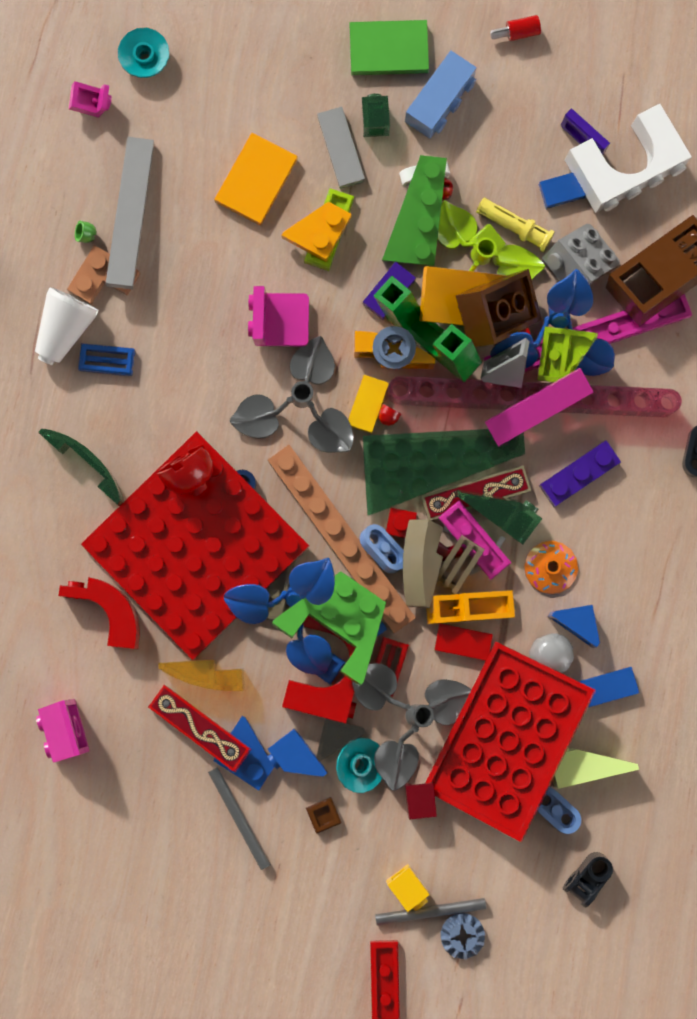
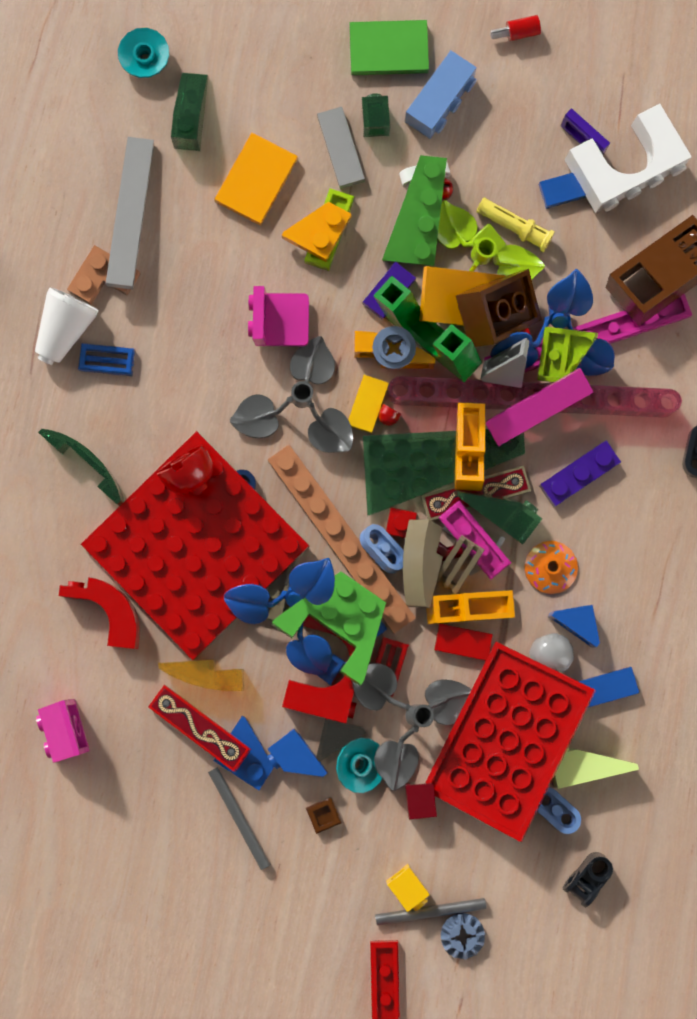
dark pink bracket [69,81,112,118] -> none
bright green hinge [75,221,97,243] -> none
light grey bracket [542,224,620,285] -> none
none -> clear green slope [171,73,208,151]
none -> light orange slope [455,403,485,491]

